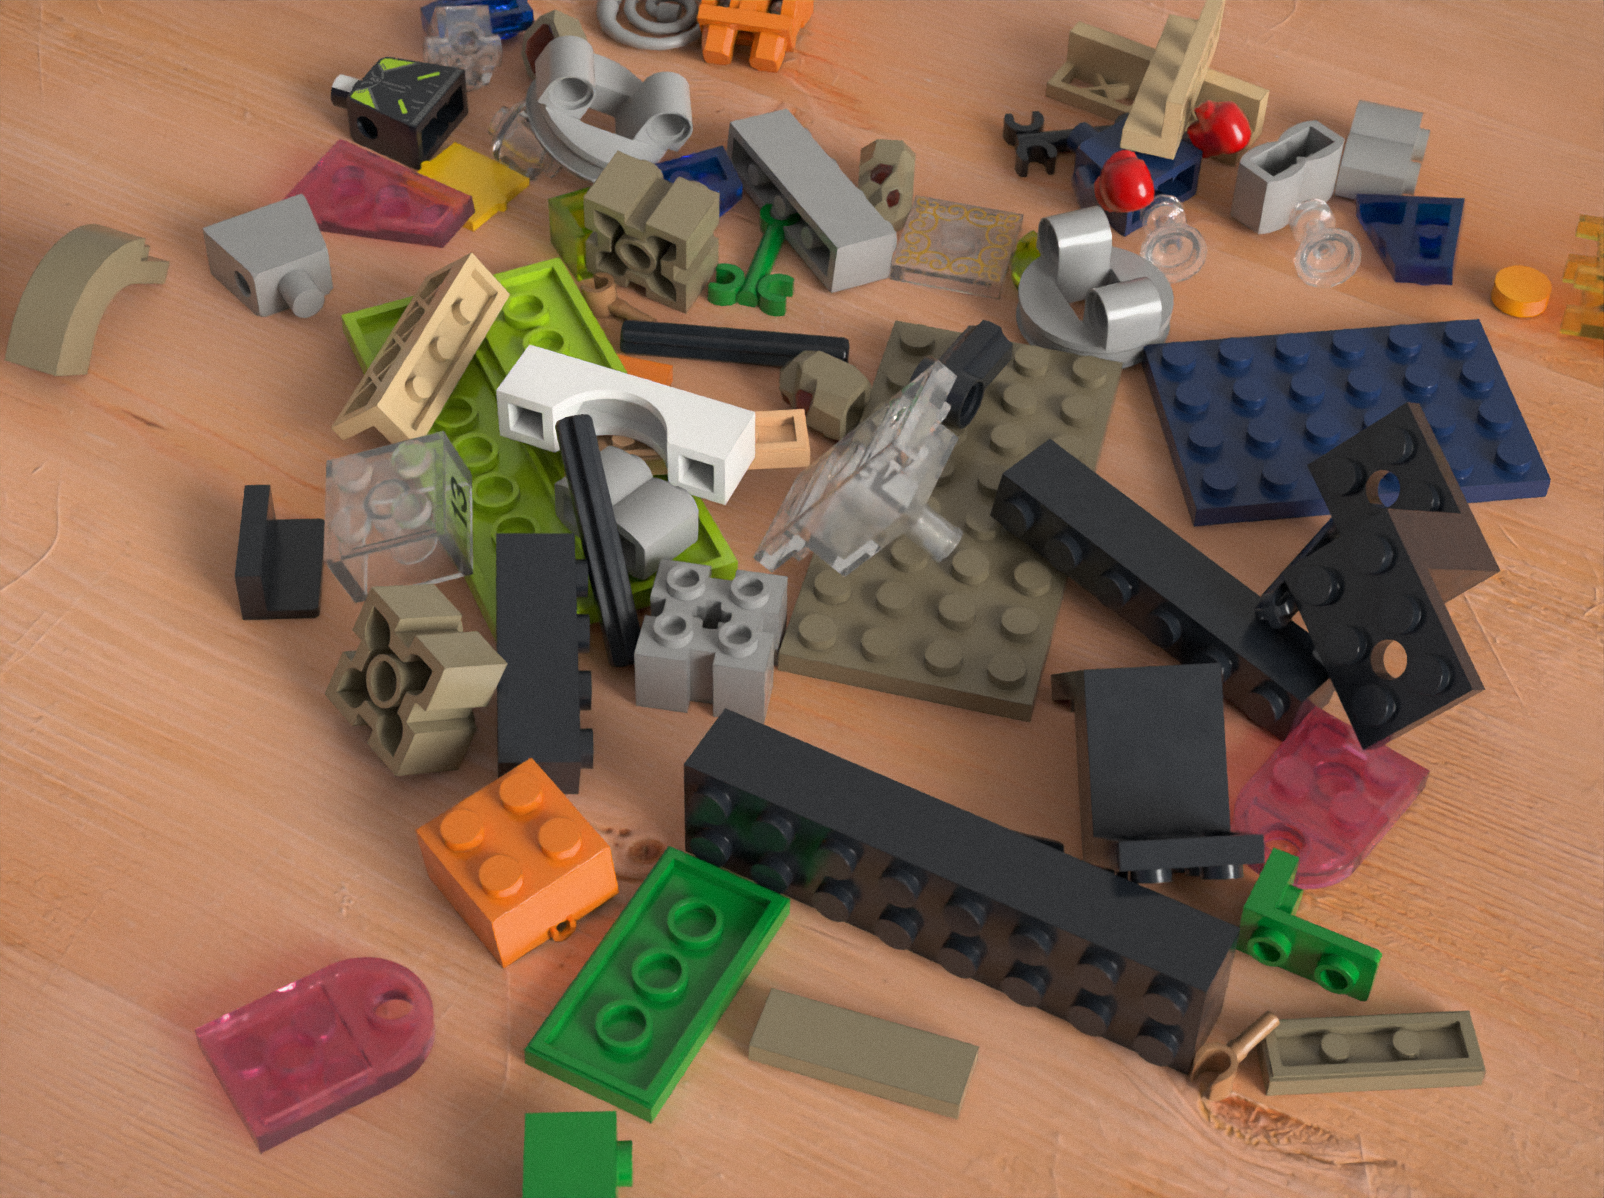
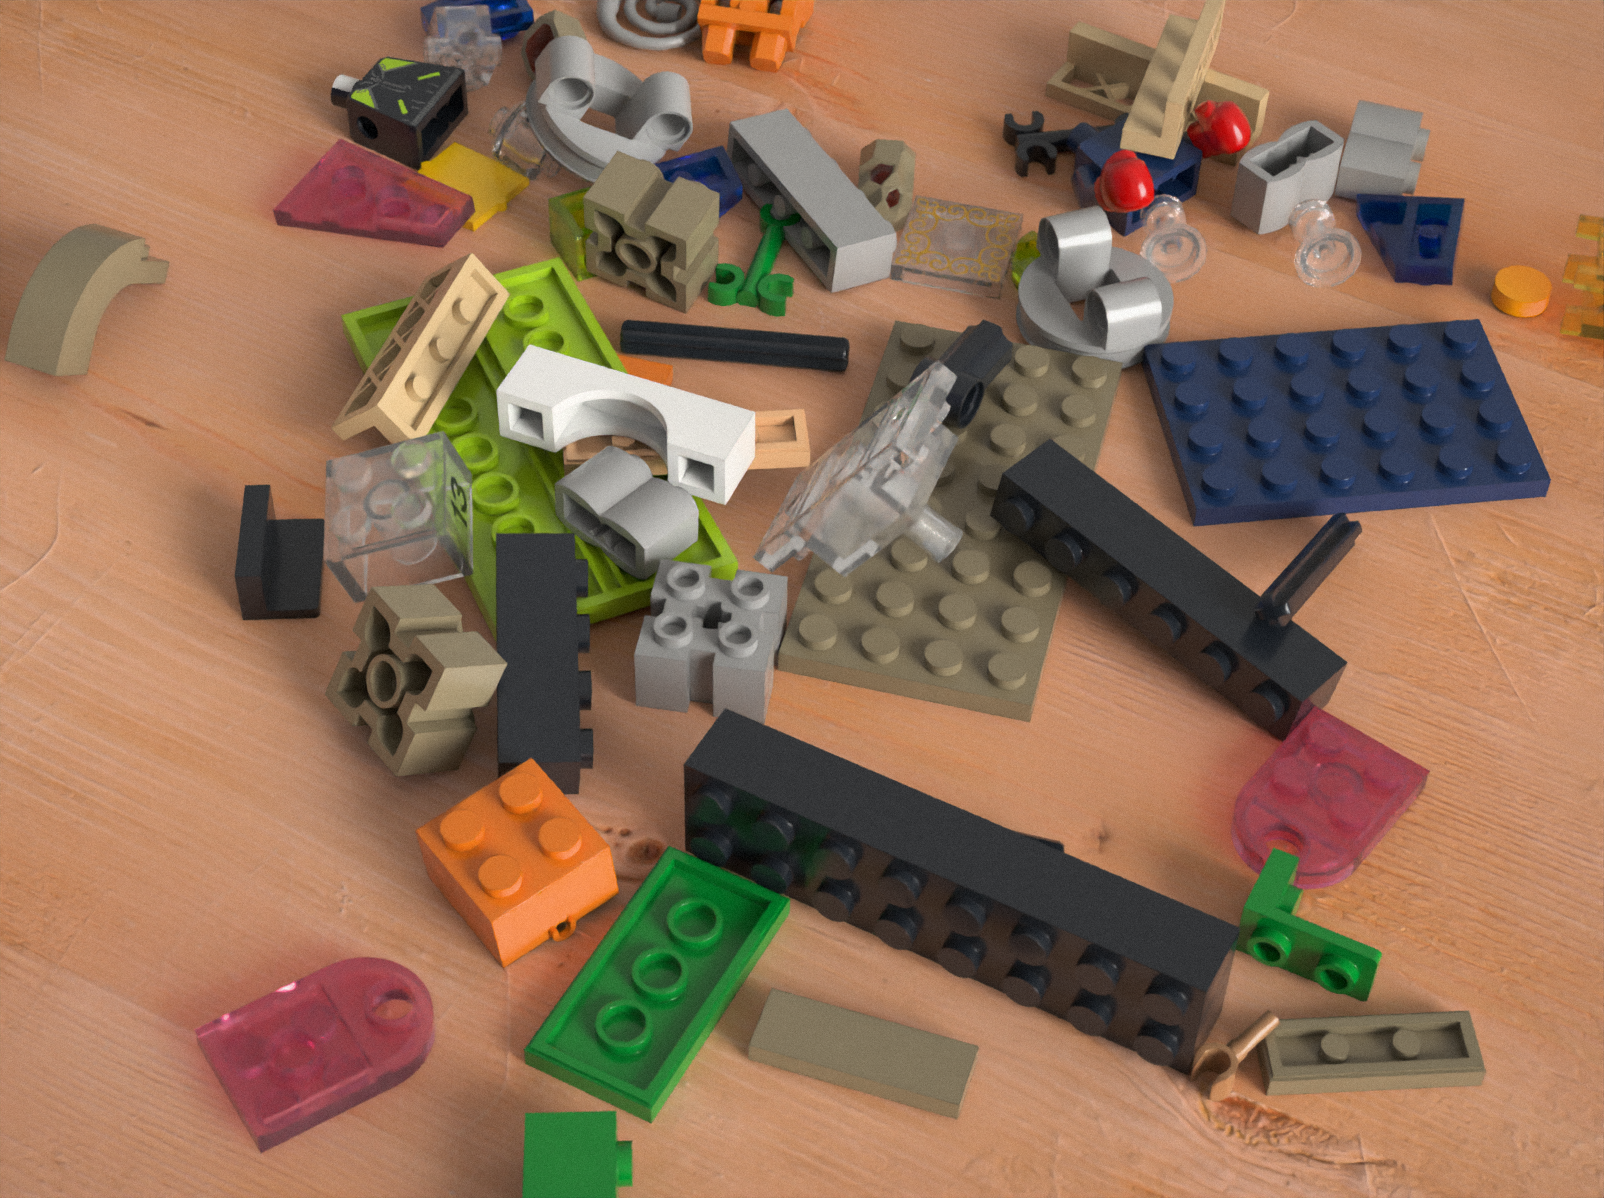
light grey torso [203,194,333,318] -> none
black axle [555,414,641,668] -> none
medium nougat hand [581,272,657,322] -> none
dark tan rock [779,351,871,442] -> none
black bracket [1051,663,1265,884] -> none
black bracket [1281,402,1500,750] -> none

